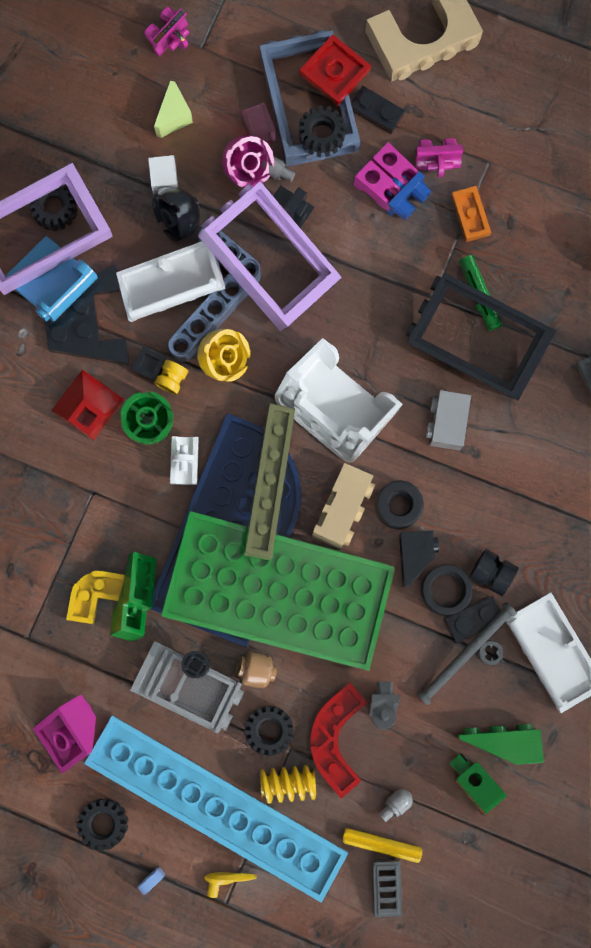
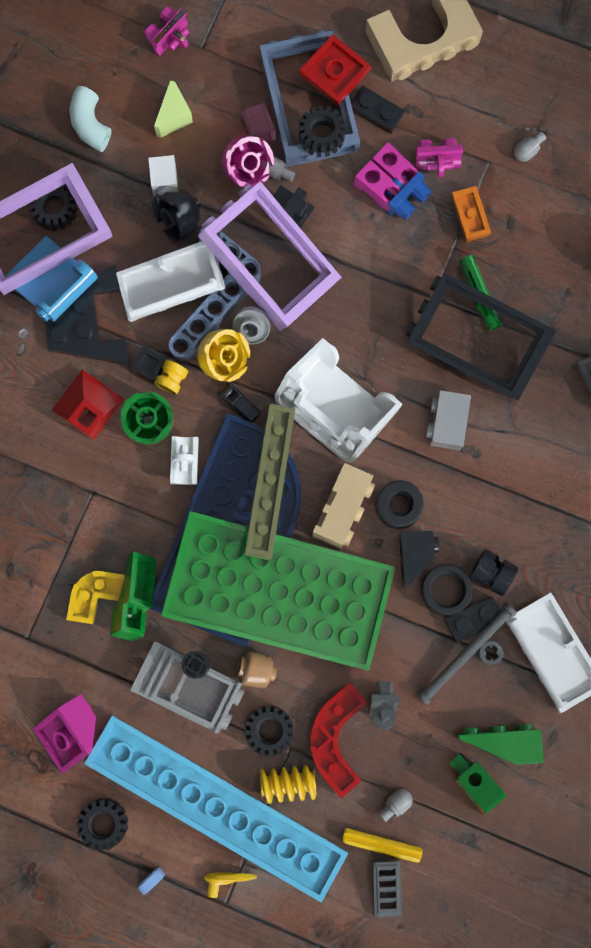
none -> light aqua cylinder [69,86,111,152]
none -> black bar [217,381,262,423]
none -> light grey plate [232,306,271,345]
none -> light grey cylinder [514,131,546,162]

